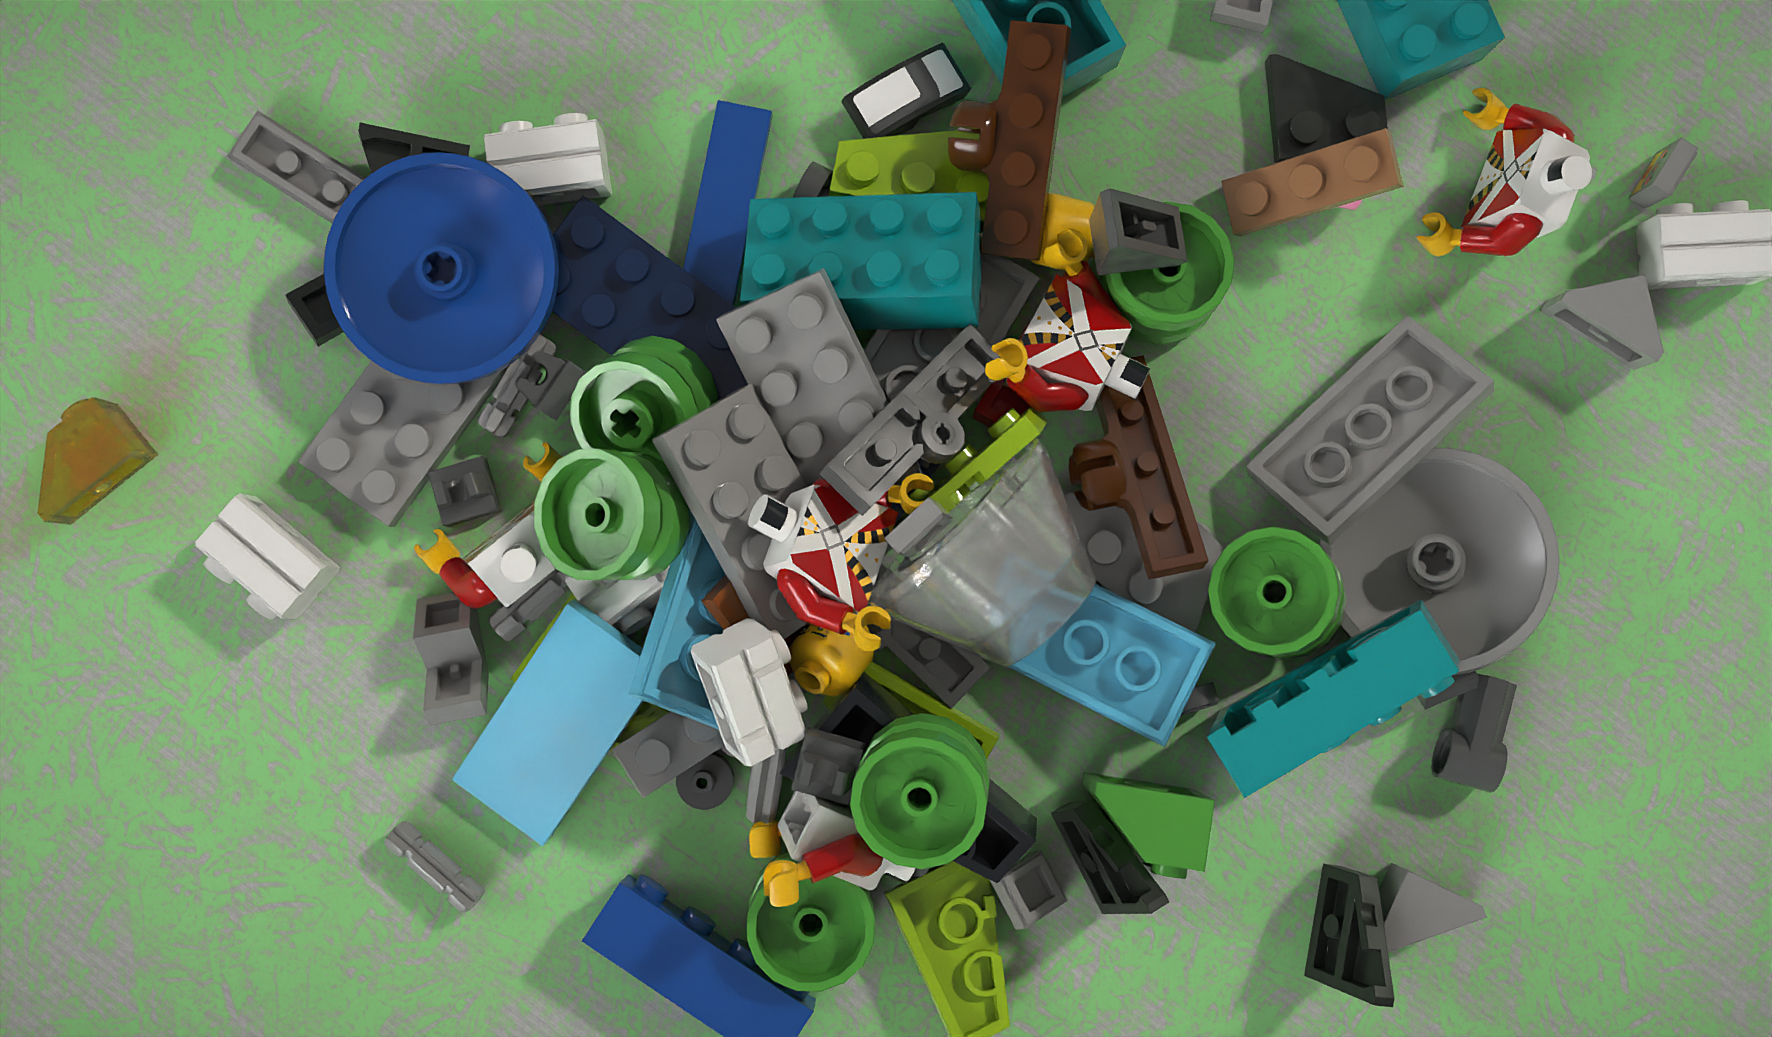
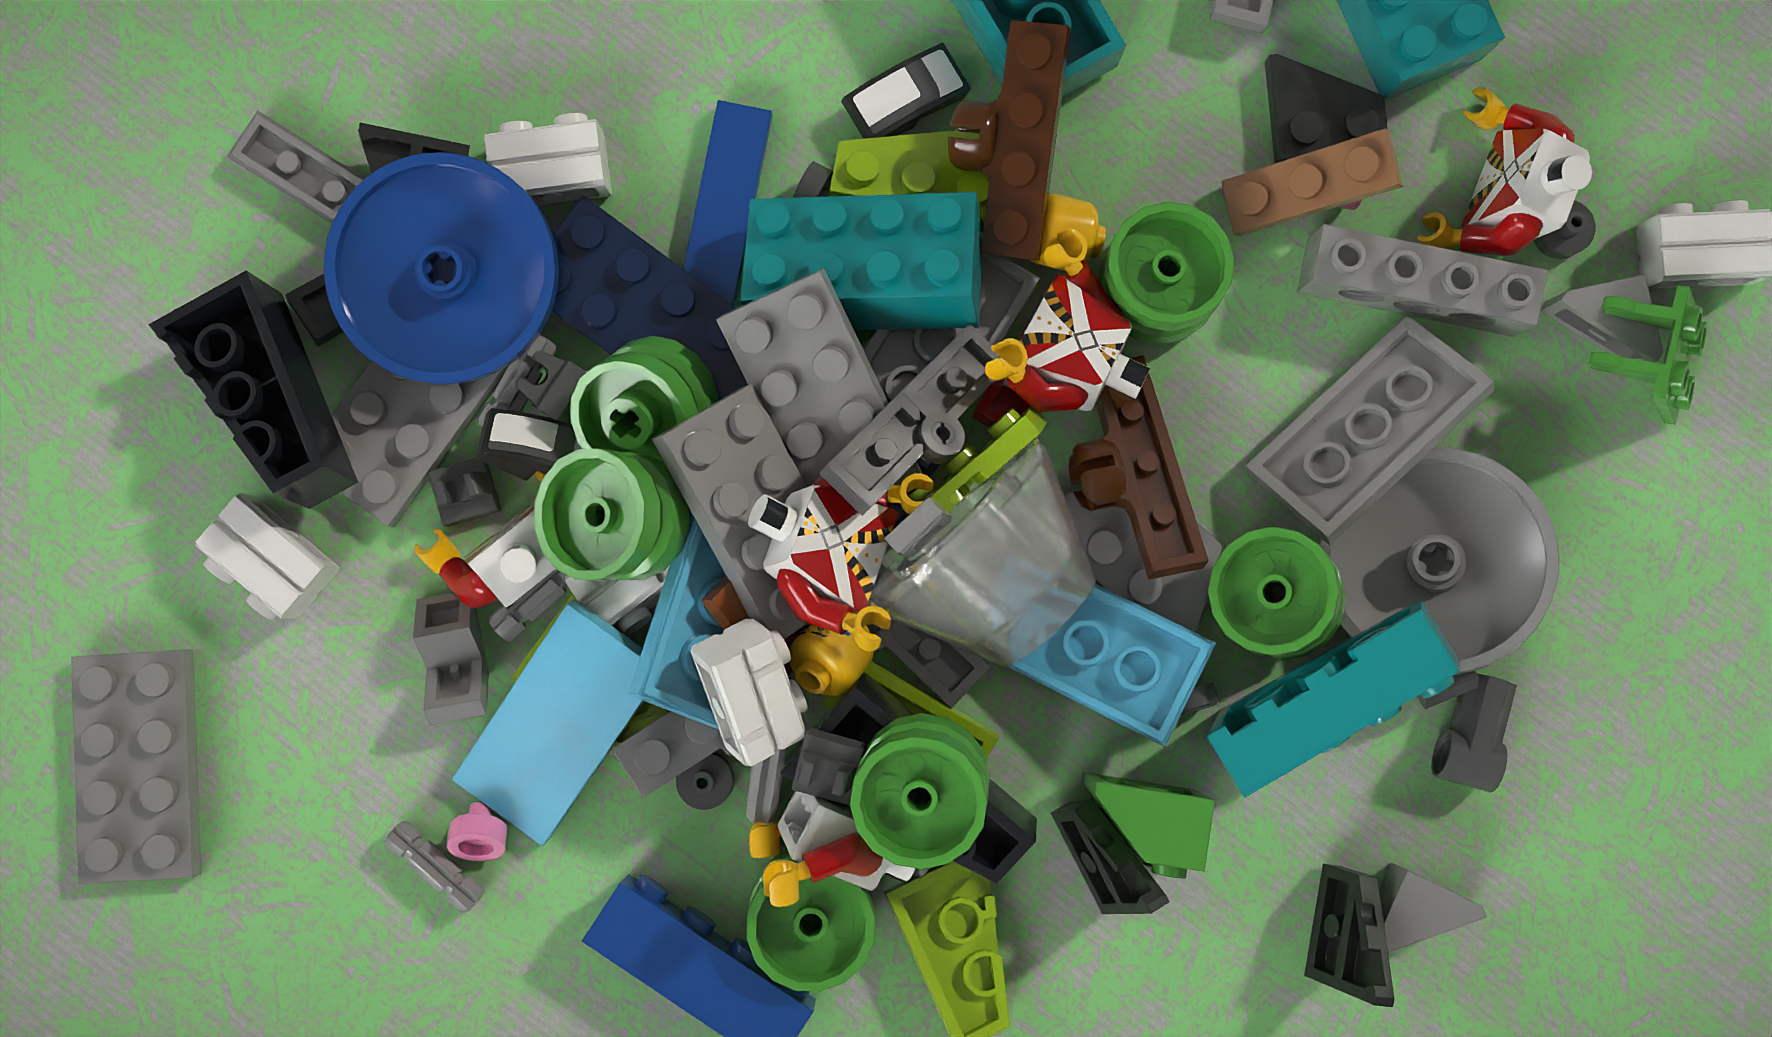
clear yellow slope [37,397,158,525] -> none
light grey tile [990,850,1068,930] -> none
dark grey slope [1089,188,1188,275] -> none
light grey tile [1629,138,1698,208] -> none
none -> light grey plate [71,649,201,884]
none -> black wedge [148,270,359,509]
none -> bright pink tile [447,802,507,861]
none -> slope [475,408,582,481]
none -> light grey brick [1297,224,1548,337]
none -> dark grey tile [1534,200,1596,259]
none -> bright green plate [1589,285,1707,425]

